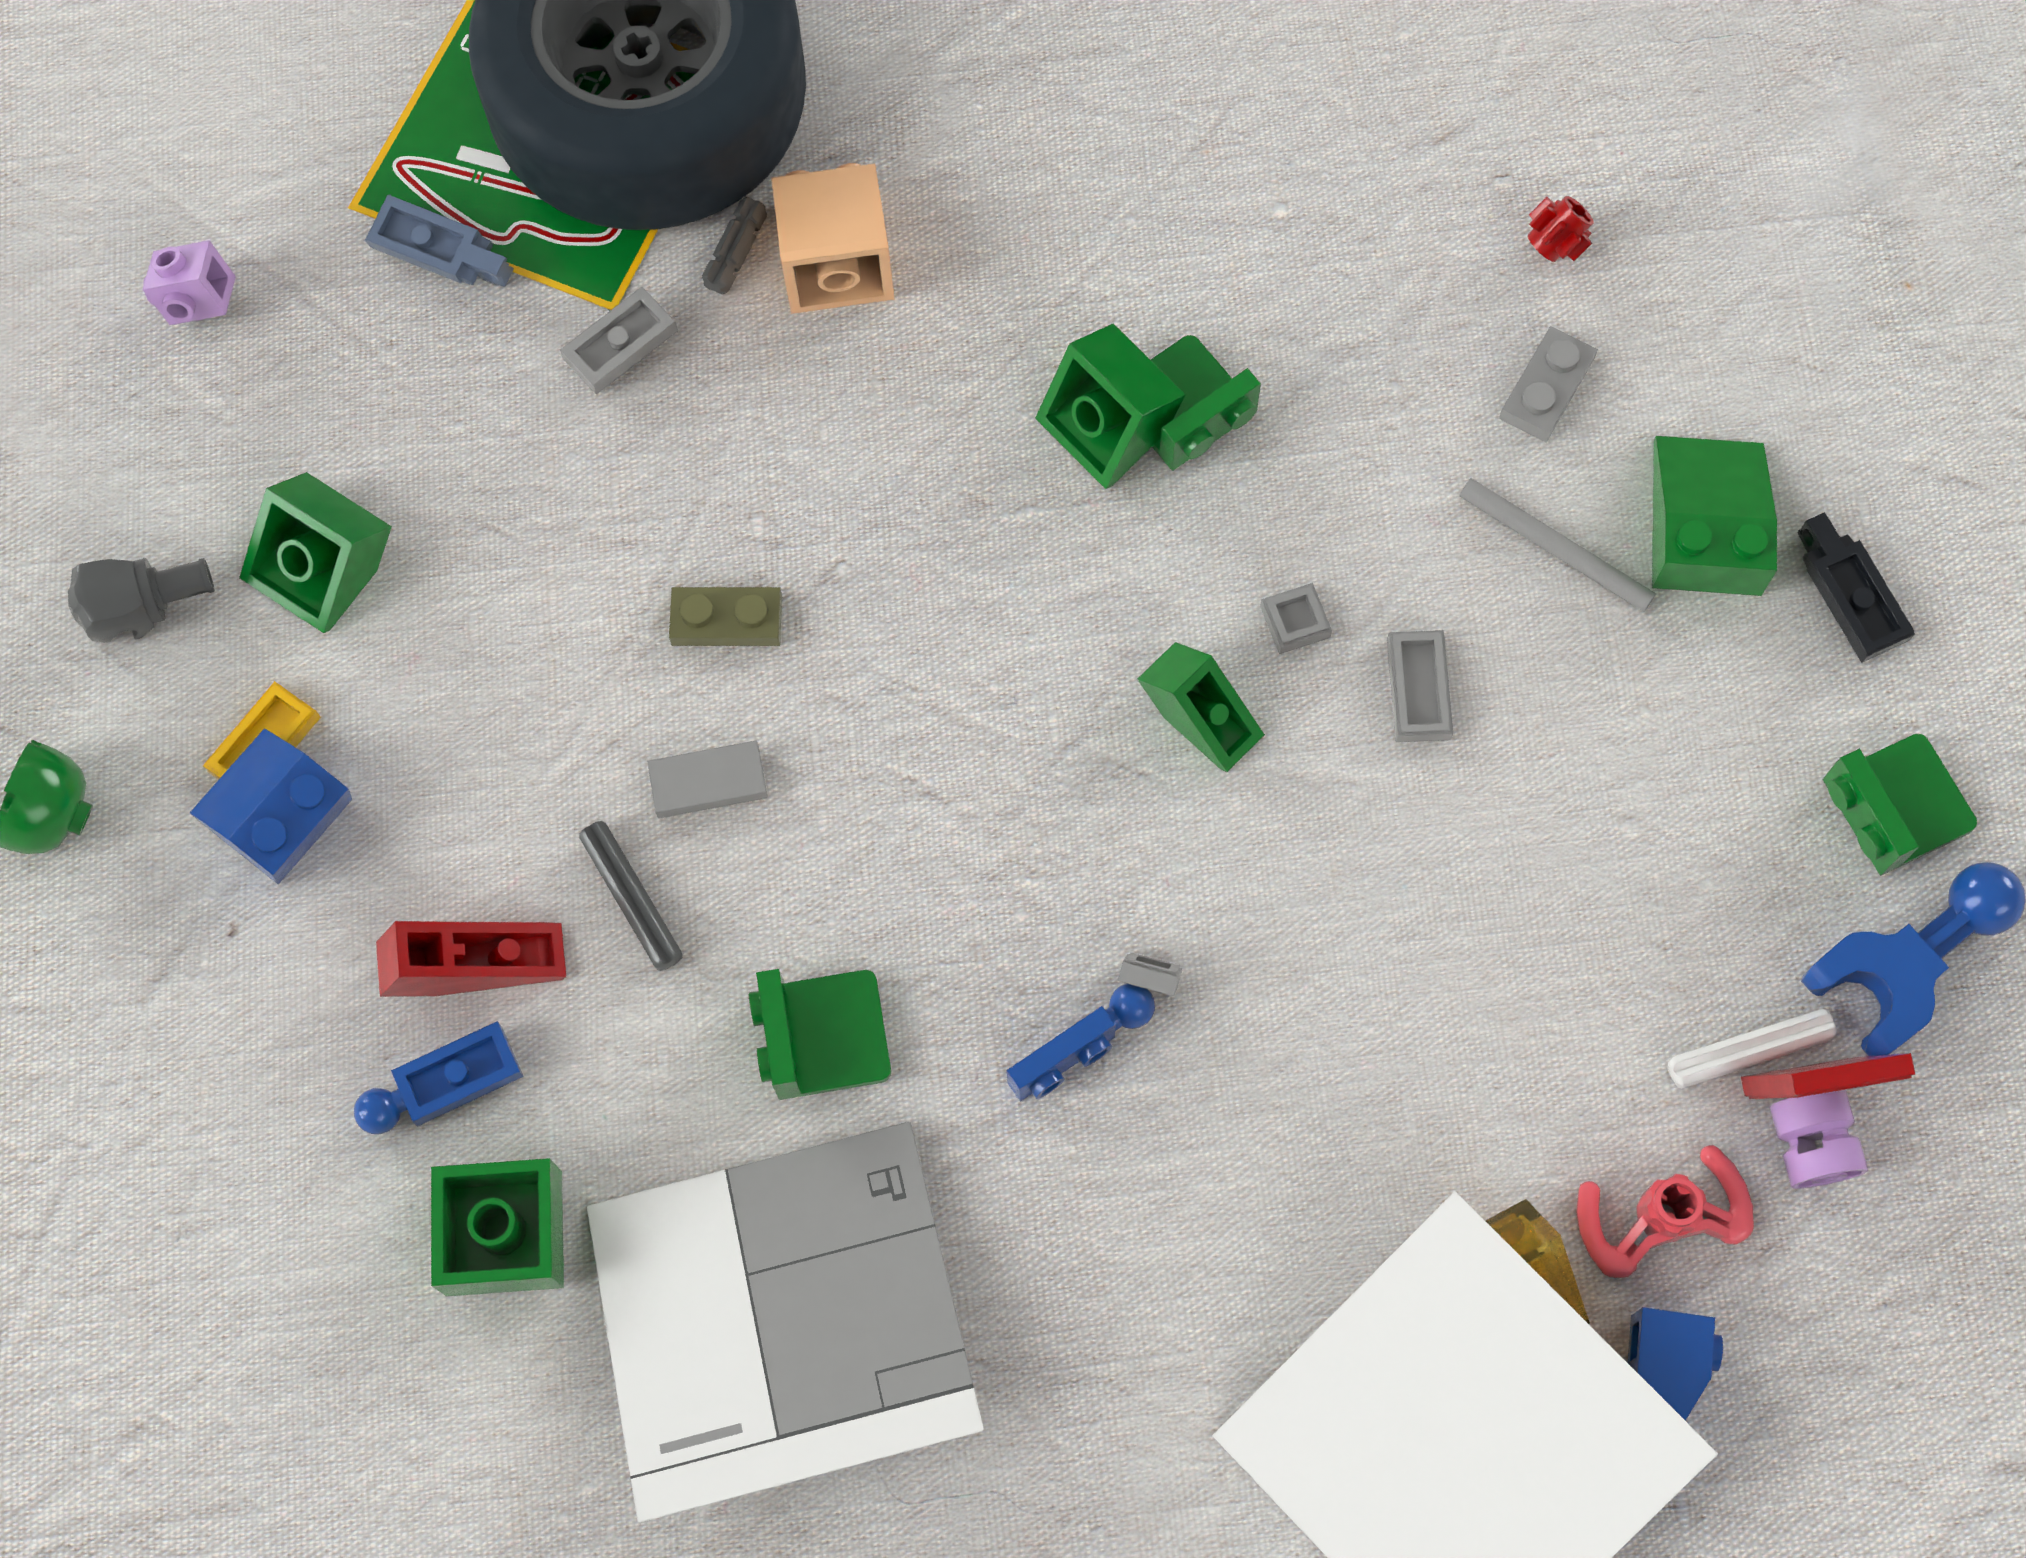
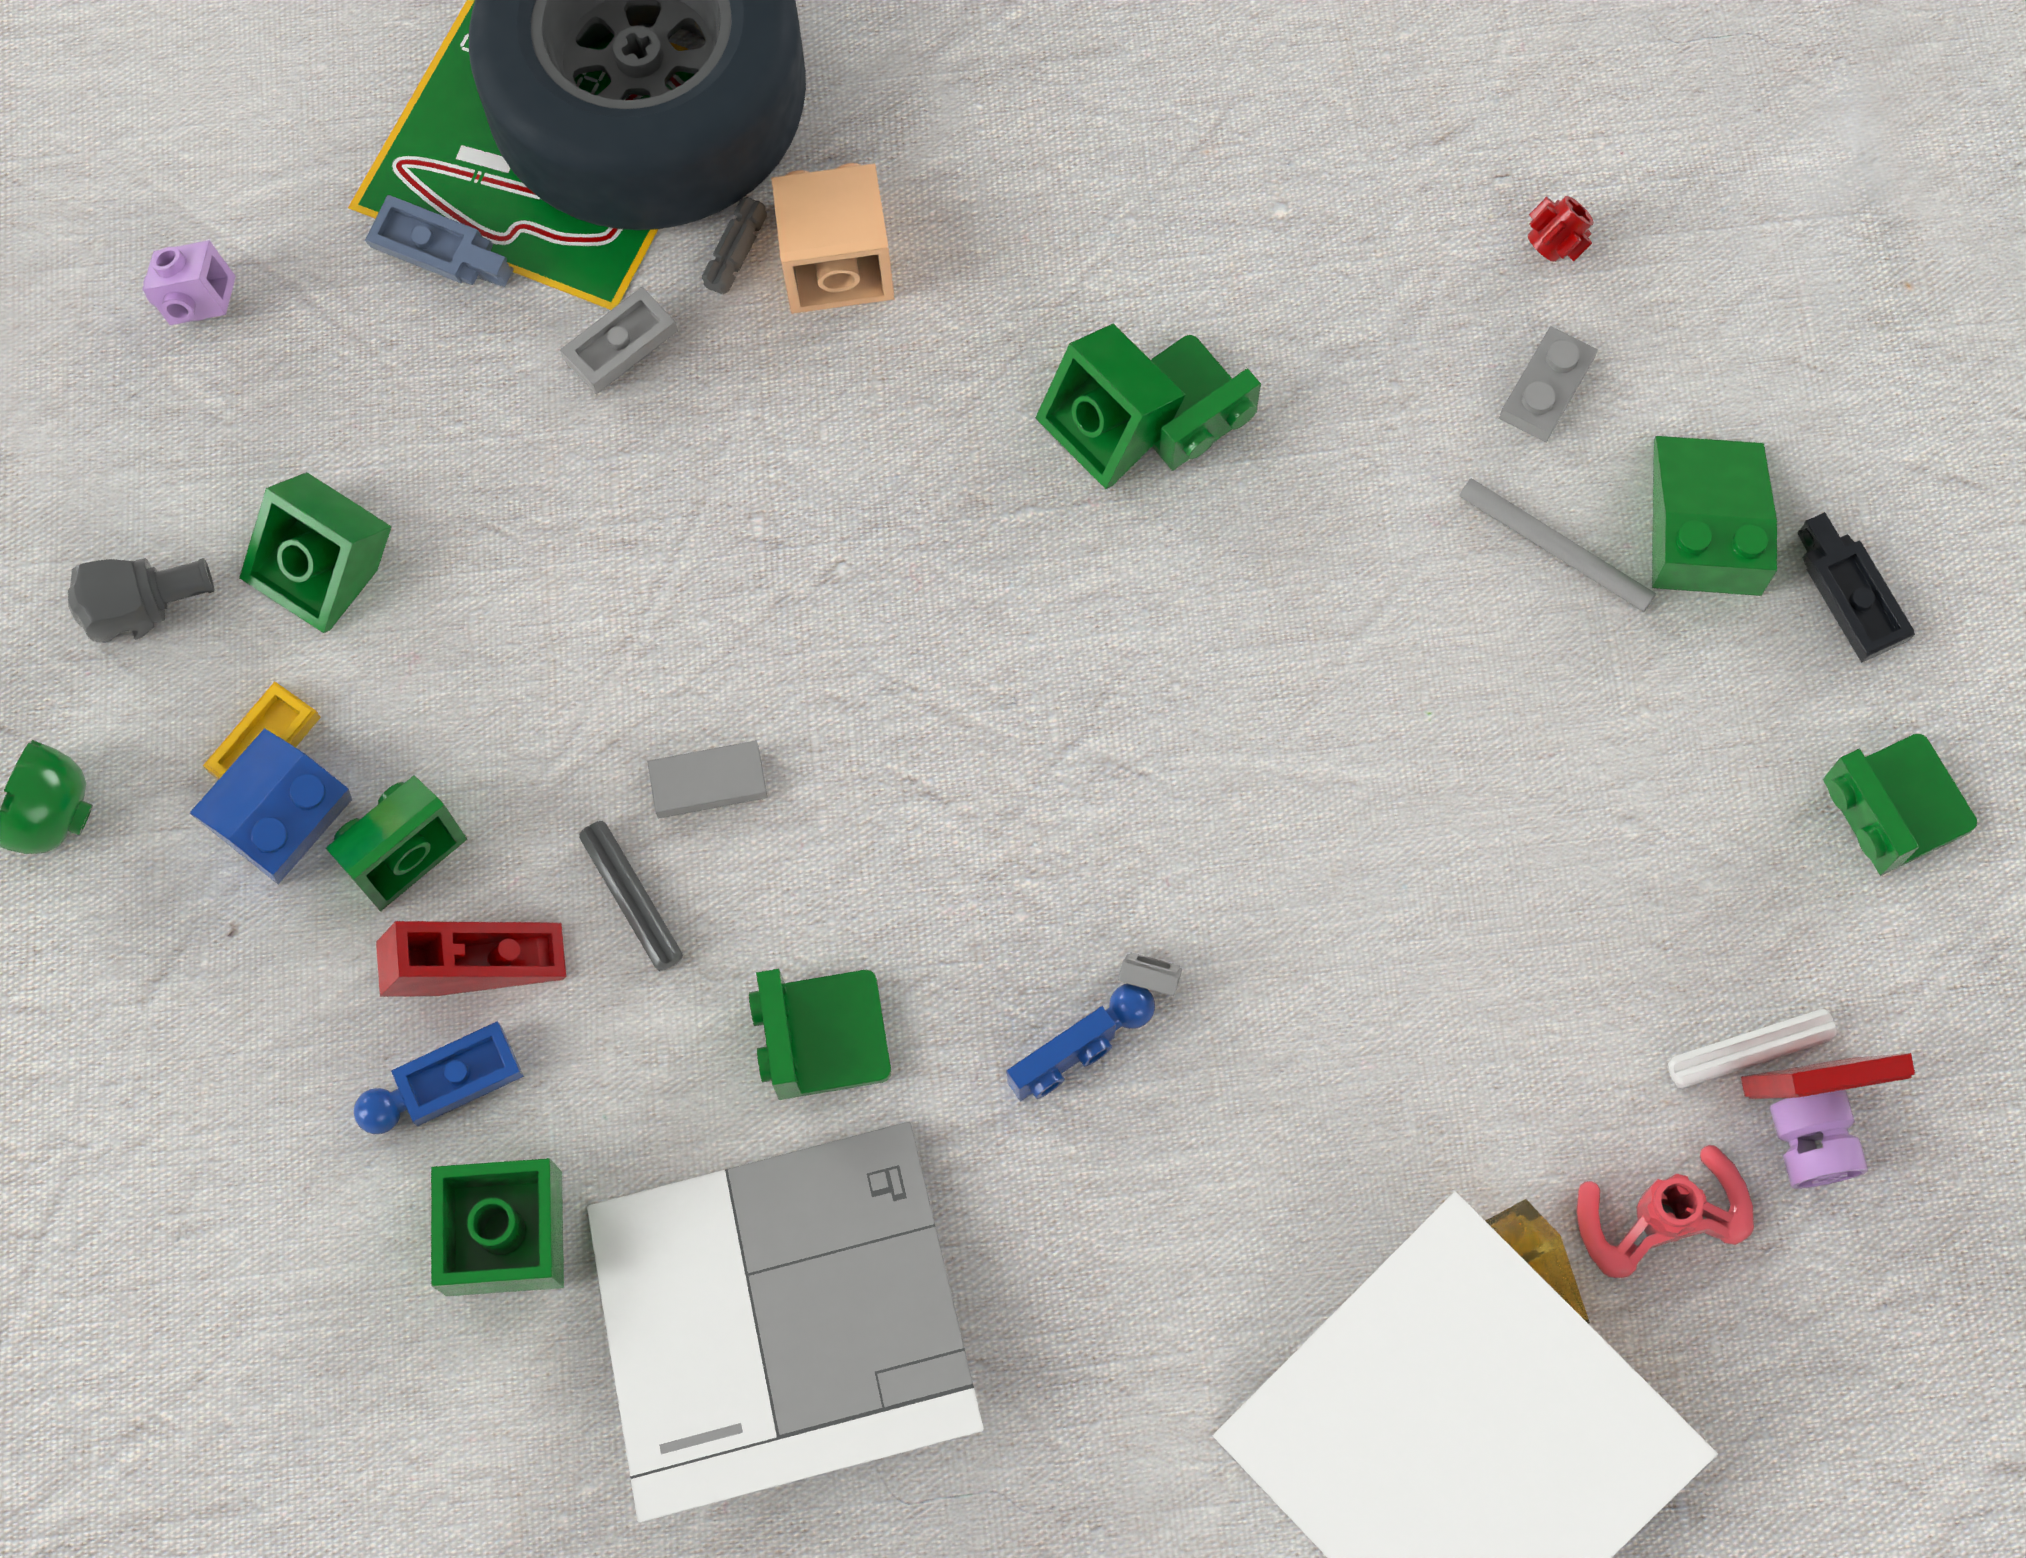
olive plate [669,587,782,646] -> none
green slope [1137,642,1265,772] -> none
light grey tile [1260,583,1332,654] -> none
light grey tile [1387,630,1453,742] -> none
blue slope [1627,1307,1723,1421] -> none
blue piece [1801,862,2026,1056] -> none
none -> green slope [326,775,468,912]

